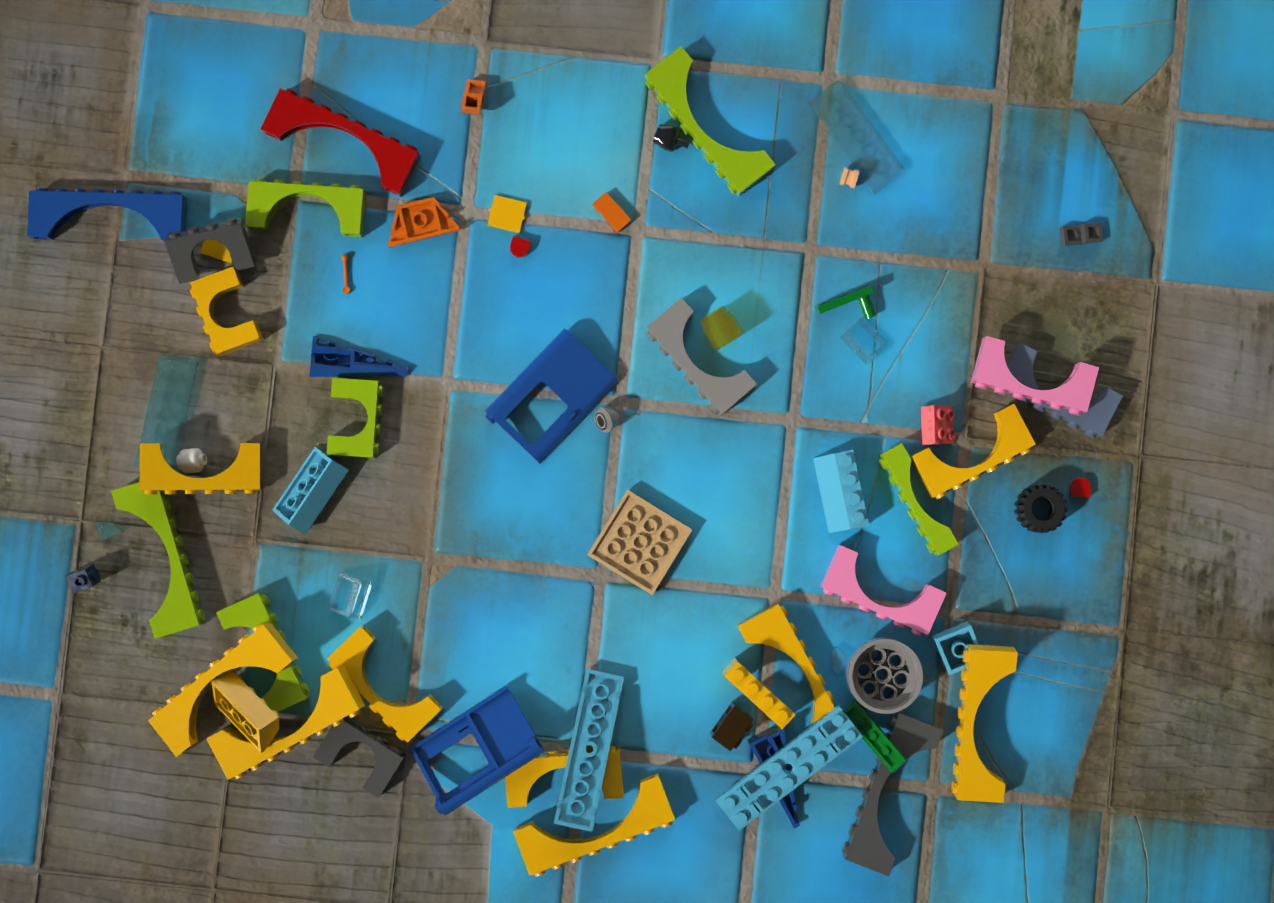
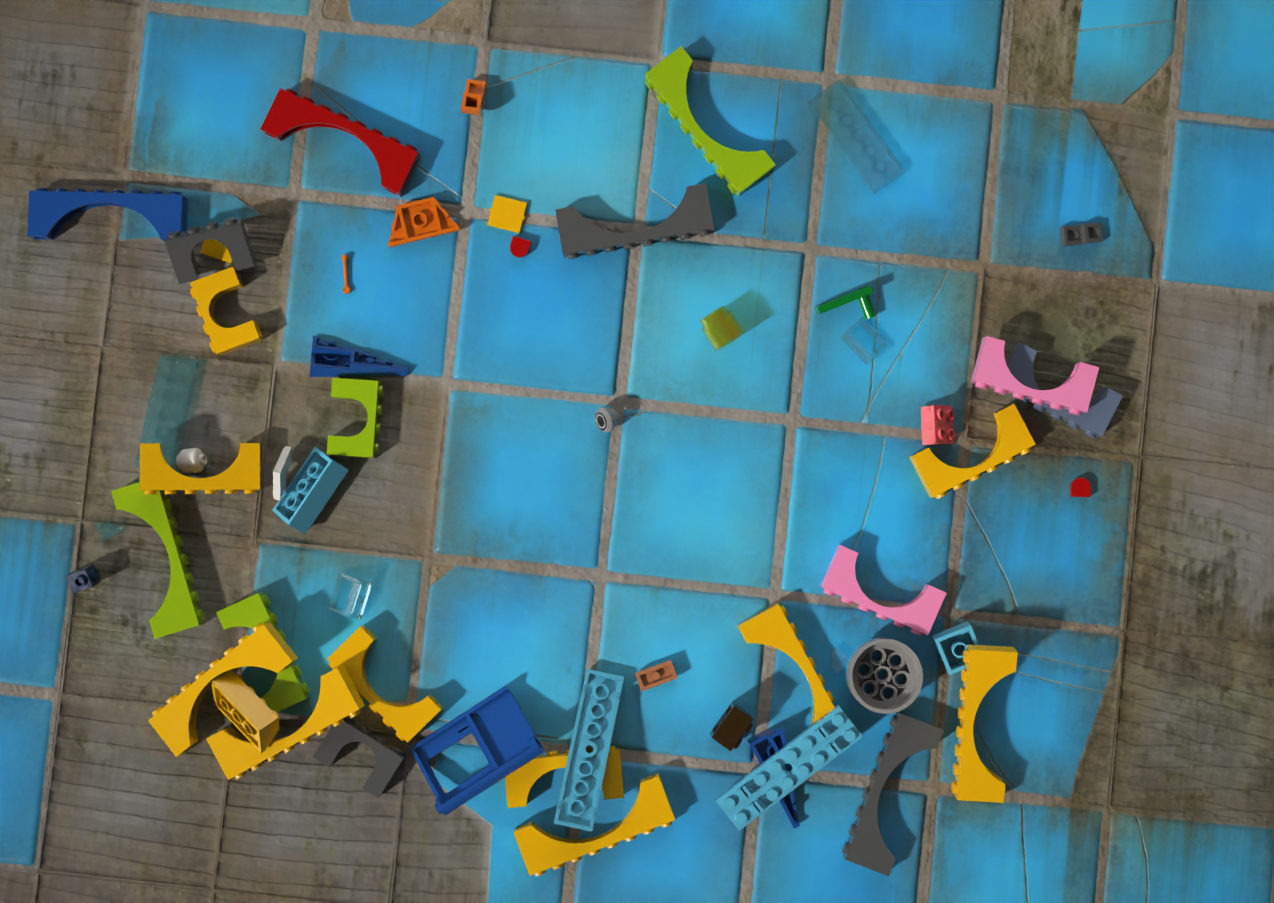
lime arch [245,178,366,238] -> none
blue piece [485,328,619,463] -> none
tan plate [587,490,692,595] -> none
orange tile [592,192,632,234] -> none
light grey arch [646,297,757,415] -> none
black piece [653,124,690,152] -> none
yellow arch [722,657,795,729] -> none
medium azure slope [813,450,869,533] -> none
light nougat wheel [839,166,859,189] -> none
green plate [844,700,907,773] -> none
lime arch [879,443,959,556] -> none
black tyre [1014,485,1068,533] -> none
none -> white tile [273,446,292,500]
none -> dark grey arch [555,183,714,260]
none -> nougat plate [635,660,678,692]

